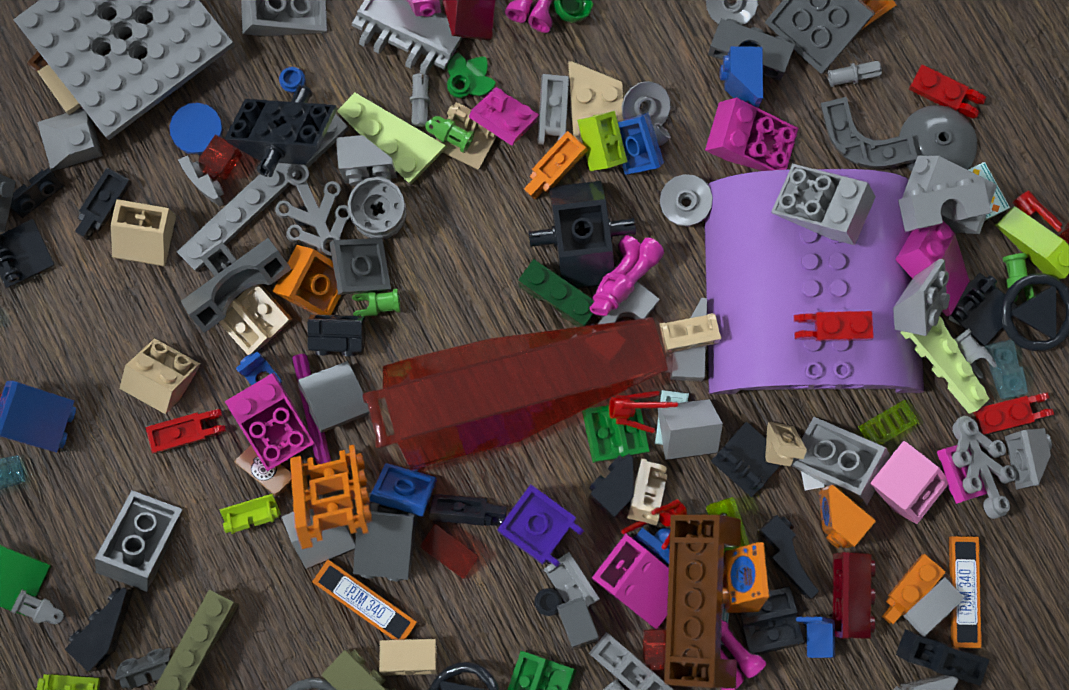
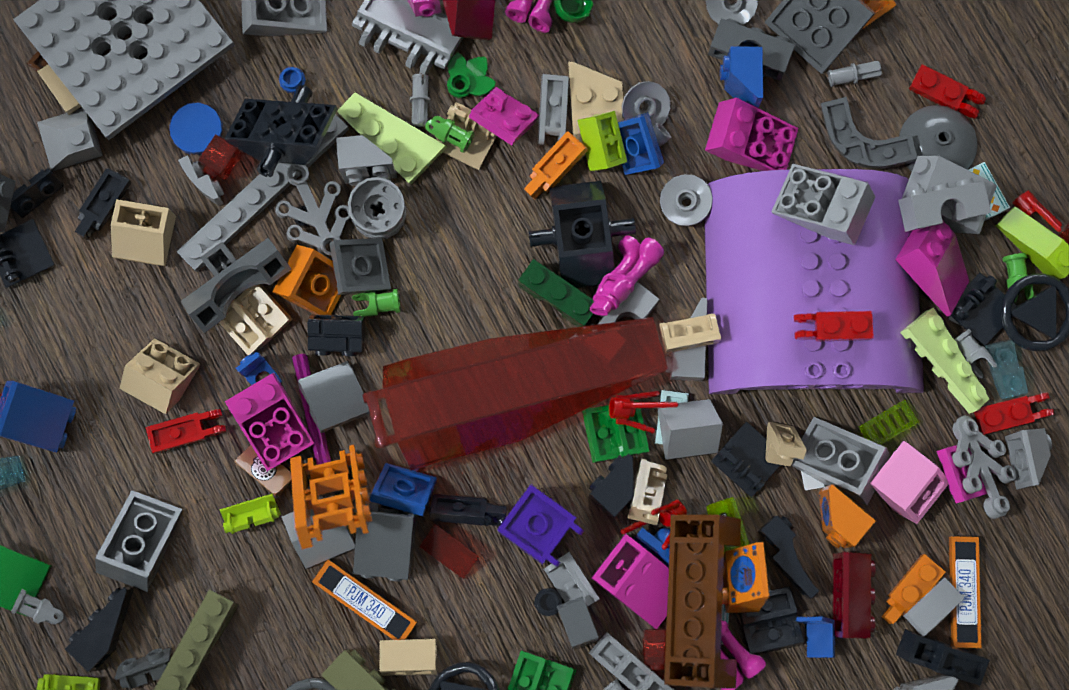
light grey slope [893,259,950,336] -> none

